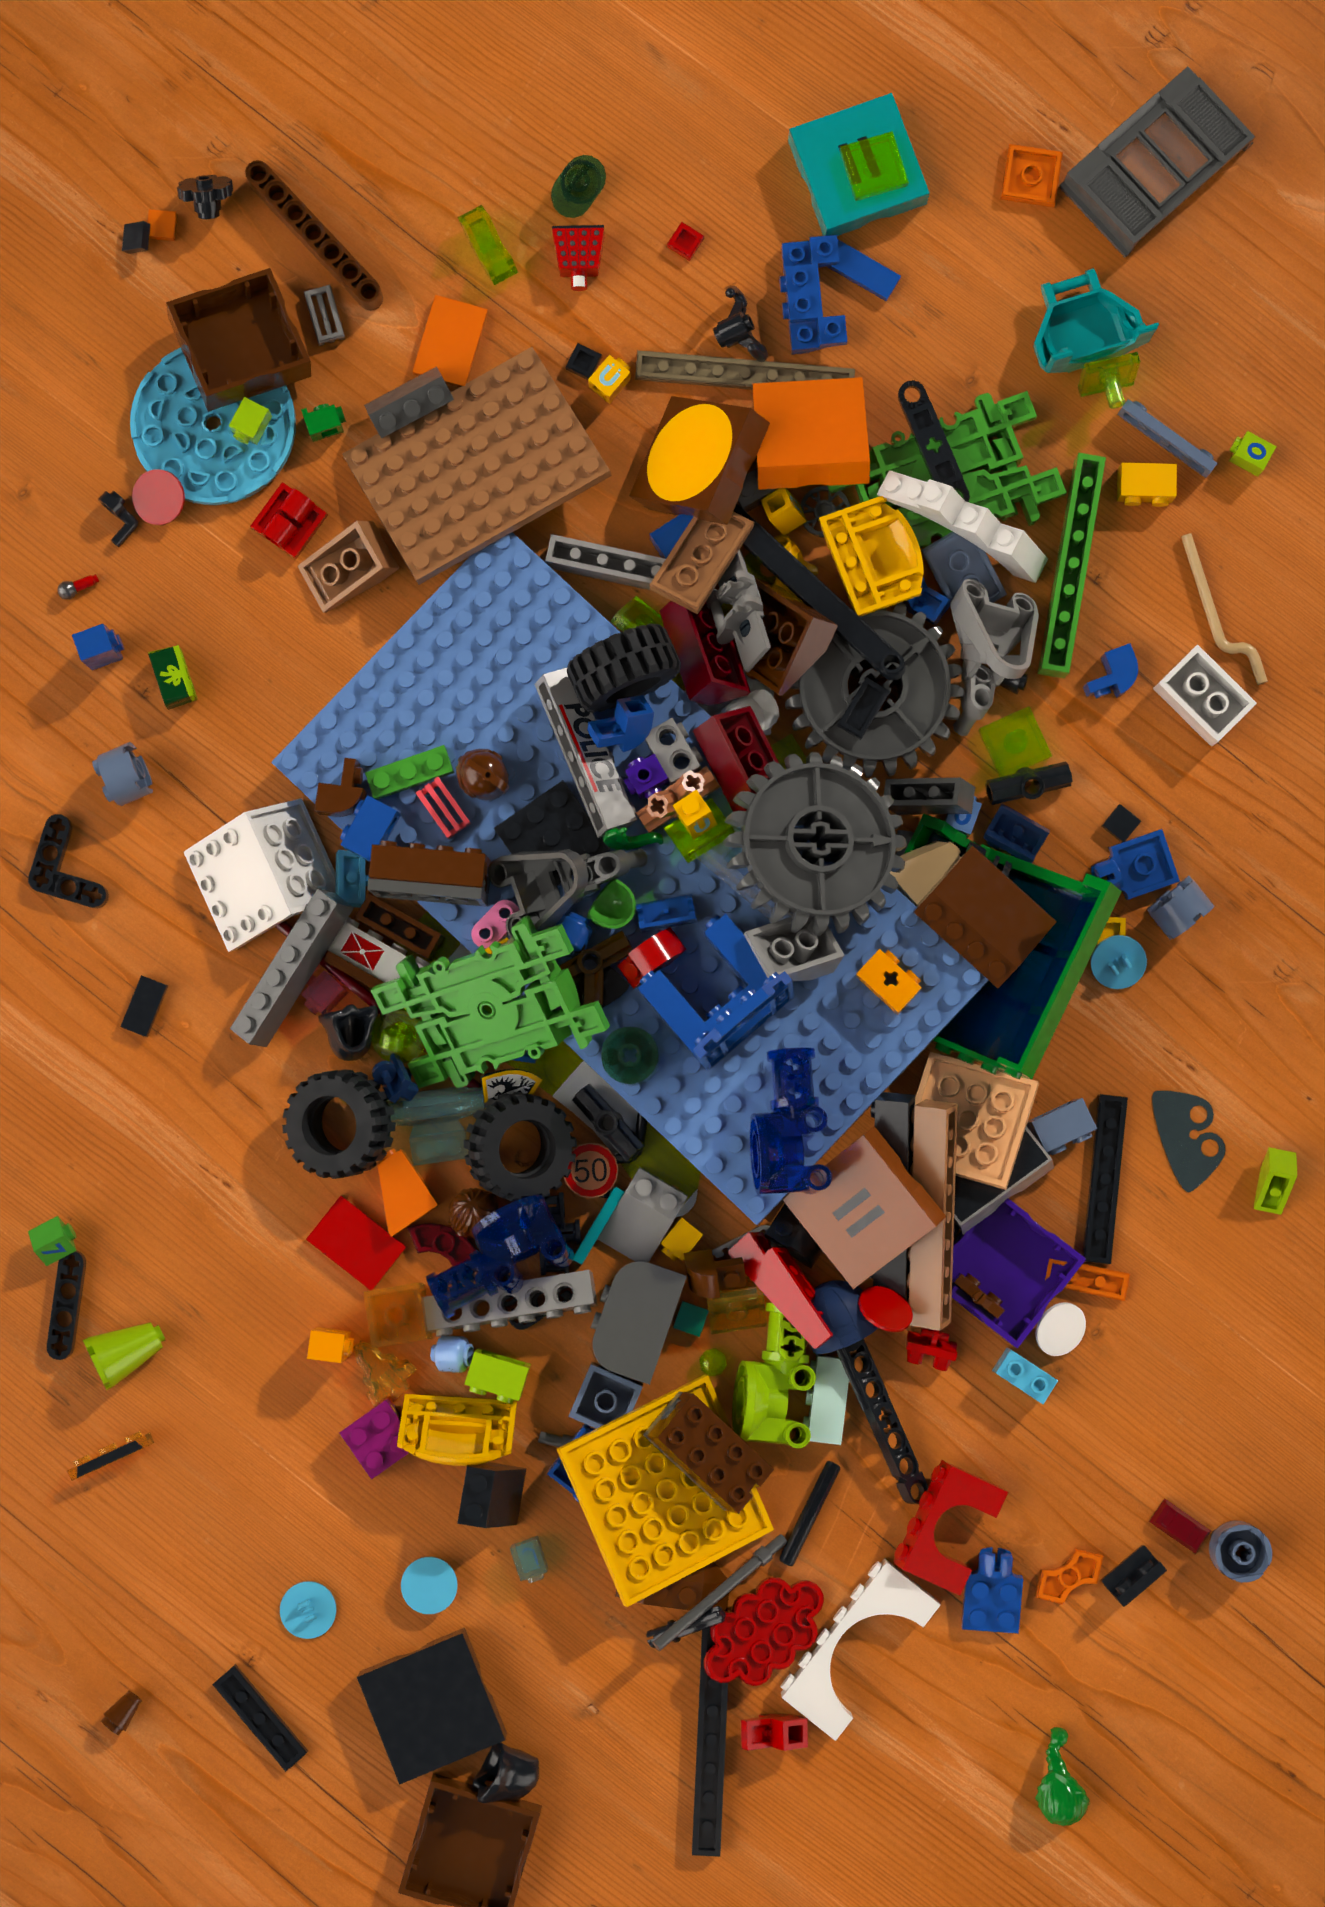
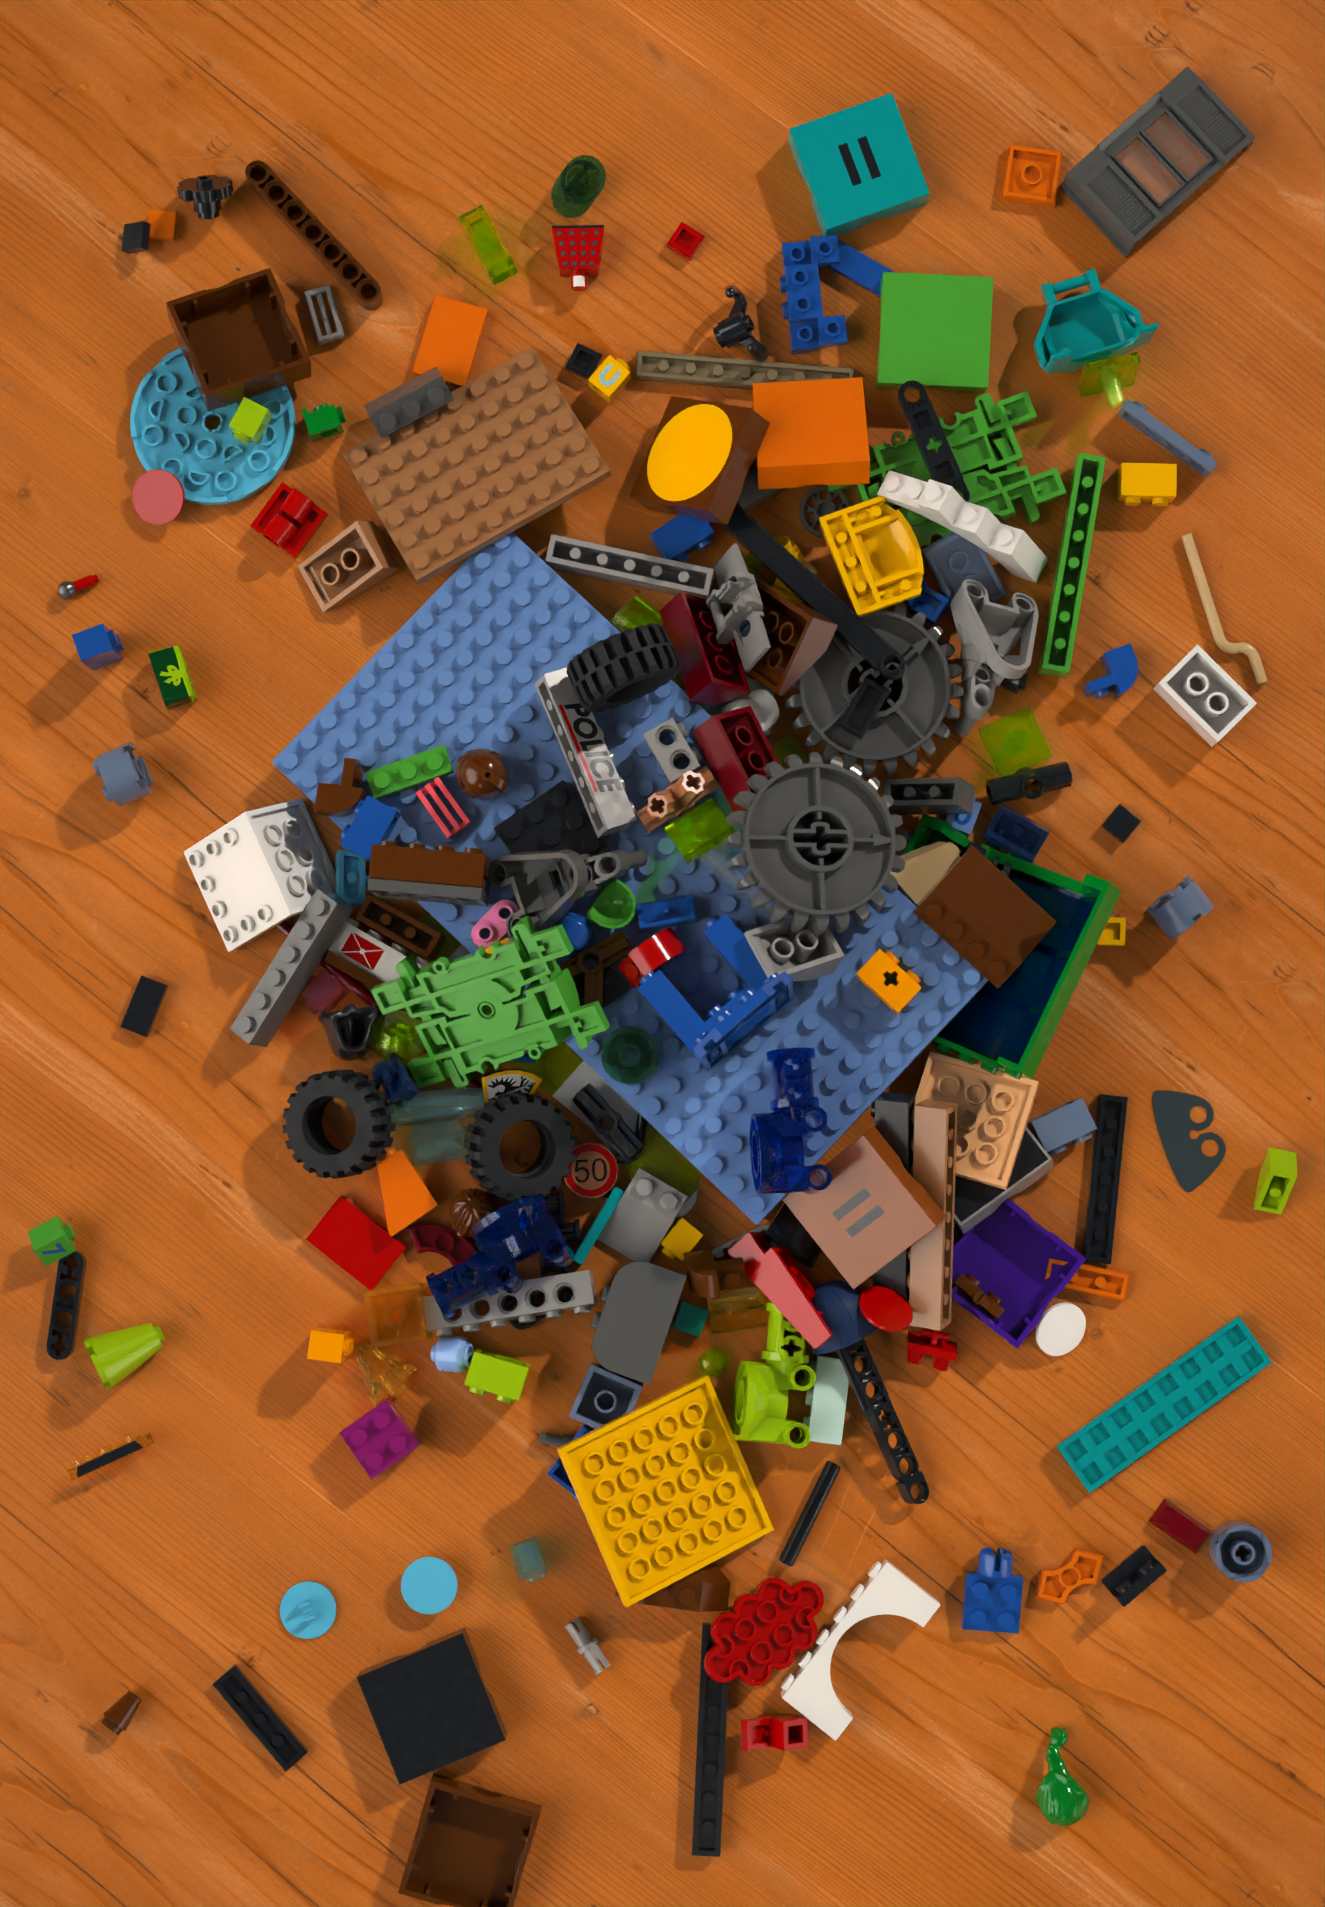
black beam [28,814,109,909] -> none
black plate [98,491,138,547] -> none
yellow slope [397,1394,517,1466] -> none
black slope [457,1462,527,1528] -> none
black piece [472,1742,539,1803] -> none
blue brick [587,695,654,752] -> none
green piece [603,827,664,850] -> none
dark purple brick [623,754,670,800] -> none
reddish brown piece [643,1391,774,1514] -> none
black axle [646,1606,726,1648] -> none
medium nougat tile [649,511,754,614] -> none
dark grey bar [653,1534,787,1651] -> none
yellow brick [672,790,718,840] -> none
yellow brick [761,488,807,535] -> none
clear neon green tile [839,131,909,201] -> none
red arch [893,1460,1009,1596] -> none
medium azure brick [992,1348,1058,1404] -> none
blue plate [1091,829,1180,900] -> none
medium azure piece [1091,935,1147,989] -> none
lime brick [1229,431,1277,477] -> none
none -> light grey pin [564,1617,611,1675]
none -> bright green tile [876,272,993,393]
none -> teal plate [1055,1316,1272,1493]

